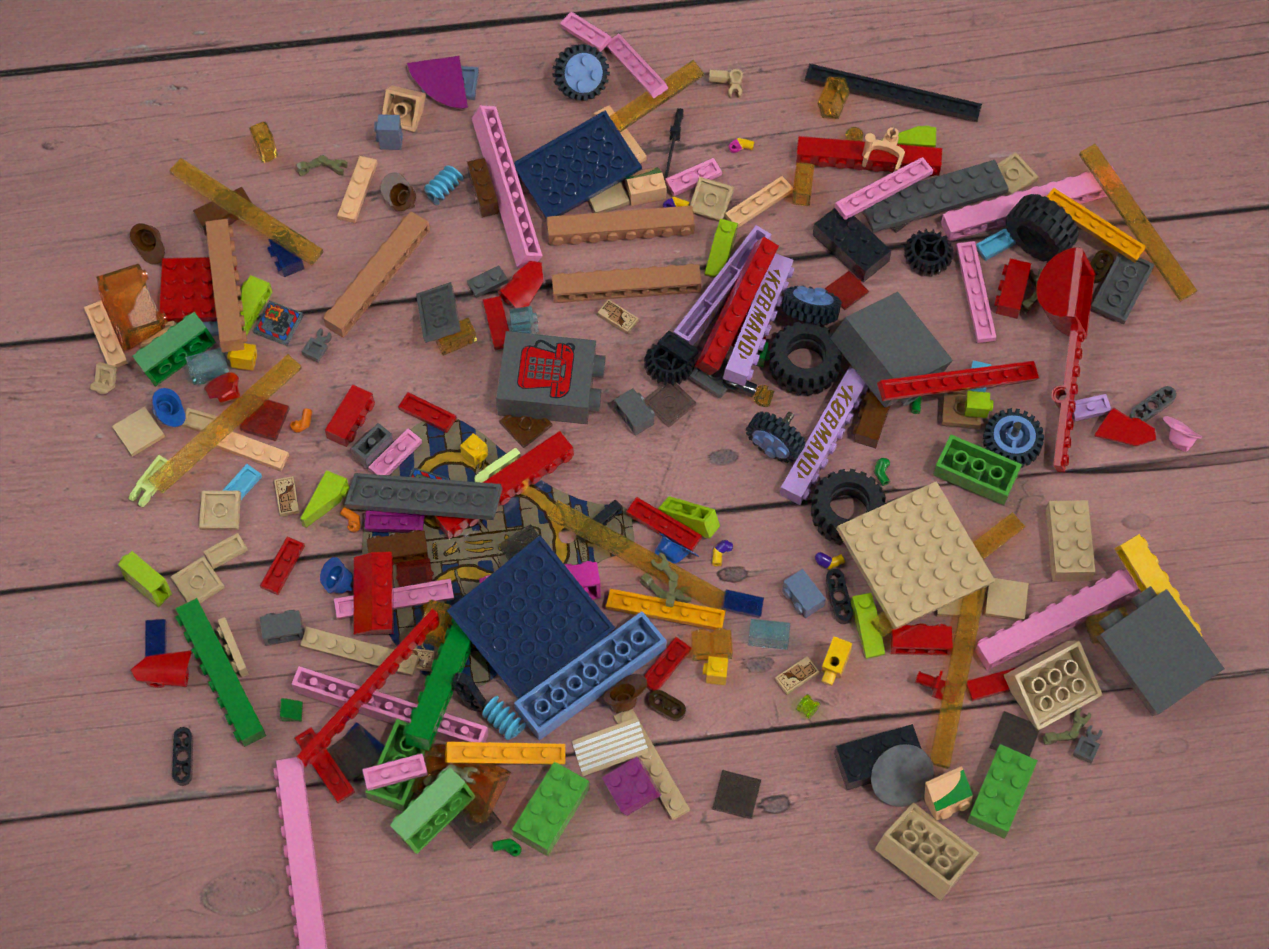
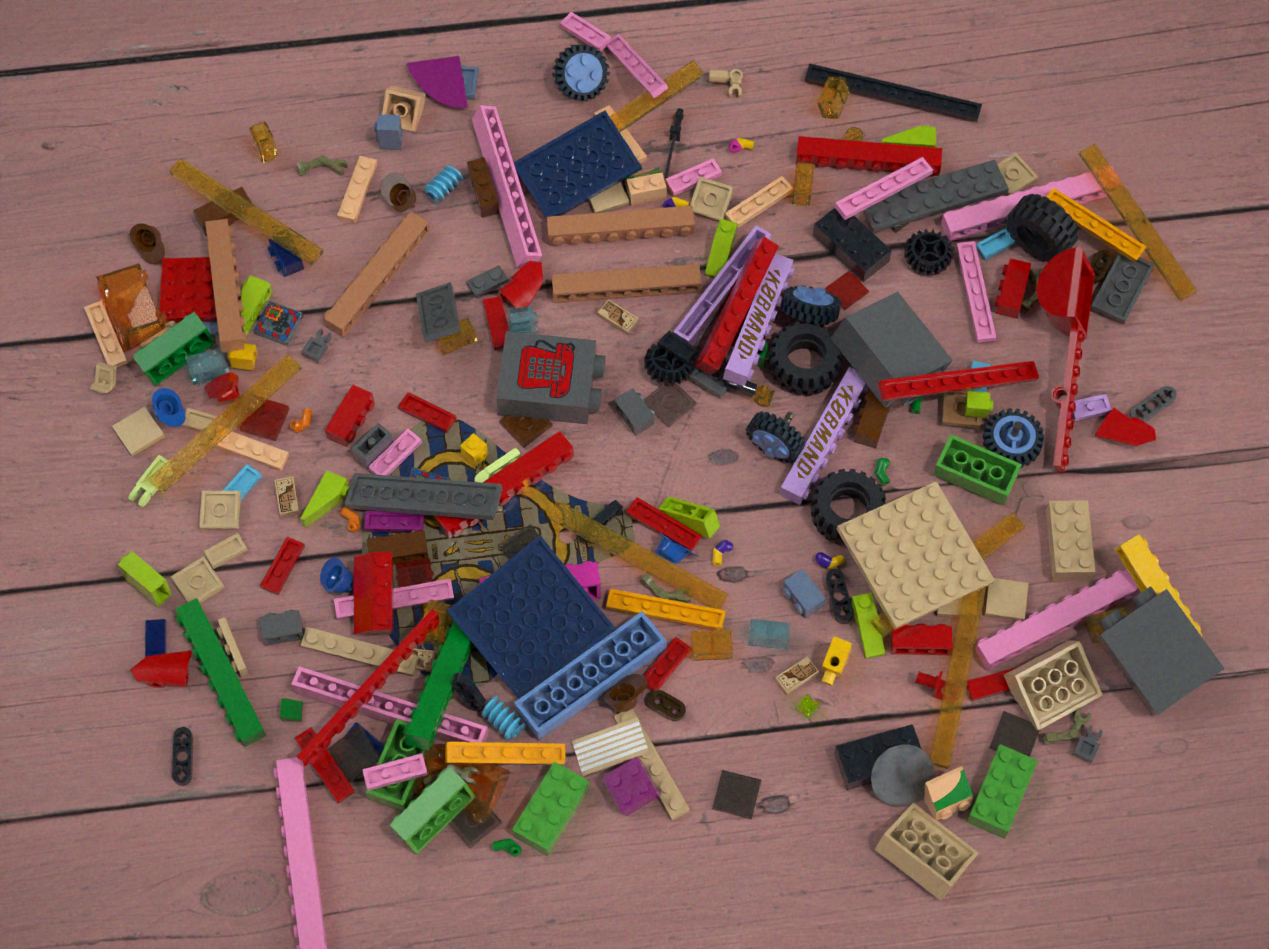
olive piece [651,553,678,607] -> none
yellow brick [703,656,728,685] -> none
clear blue plate [721,589,764,618] -> none
light nougat piece [862,127,905,172] -> none
bright pink piece [1163,416,1202,452] -> none

